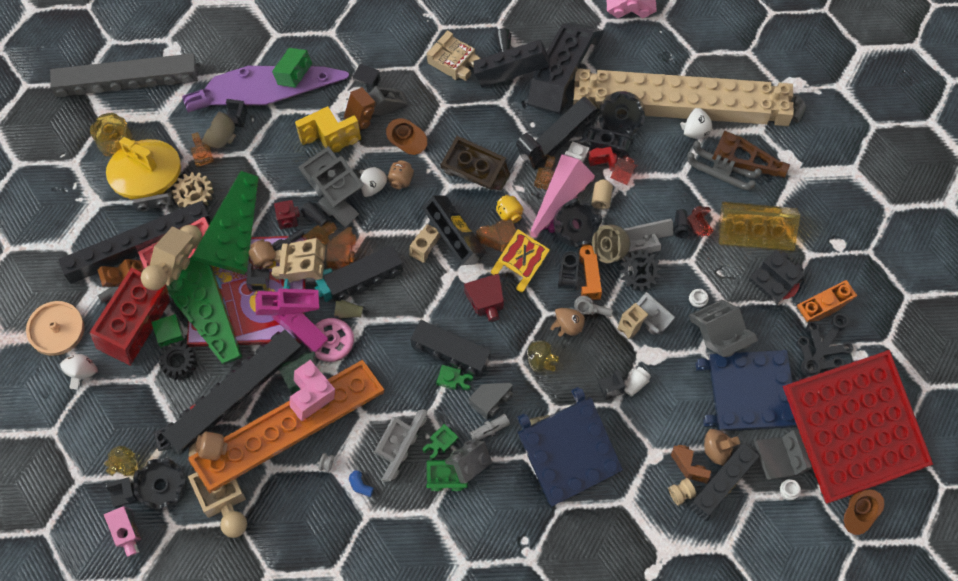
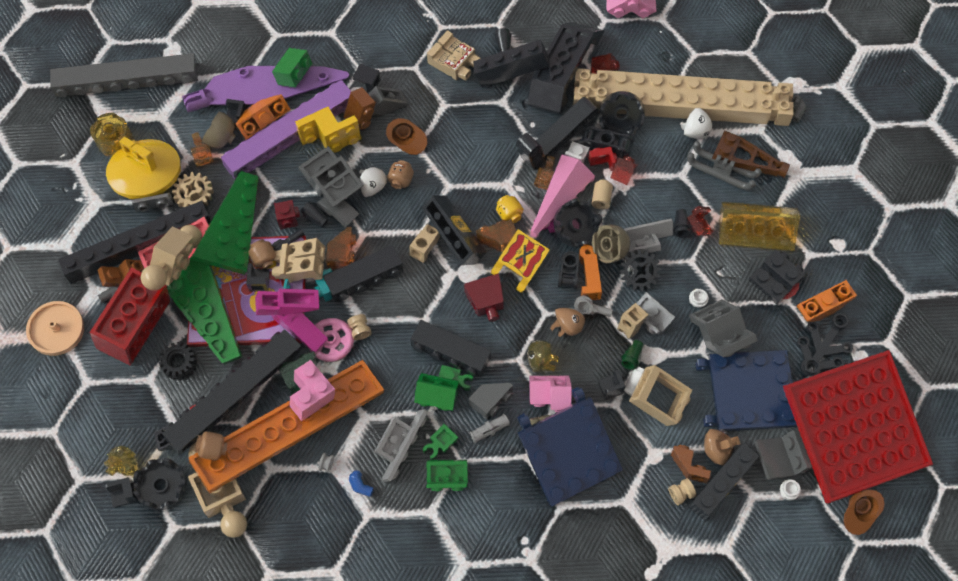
white piece [60,354,98,390] -> none
bright pink torso [104,506,141,557] -> none
green piece [152,314,184,347] -> none
clear orange plate [303,221,337,245] -> none
olive cone [334,300,363,318] -> none
dark brown slope [440,136,510,191] -> none
flat silver bracket [445,439,492,483] -> none
none -> medium lavender brick [221,80,351,179]
none -> orange slope [236,94,291,140]
none -> tan wheel [347,314,372,340]
none -> green brick [414,373,459,411]
none -> bright pink brick [529,376,571,412]
none -> clear red bracket [590,53,620,74]
none -> dark green cone [621,340,644,370]
none -> tan window [629,365,692,426]

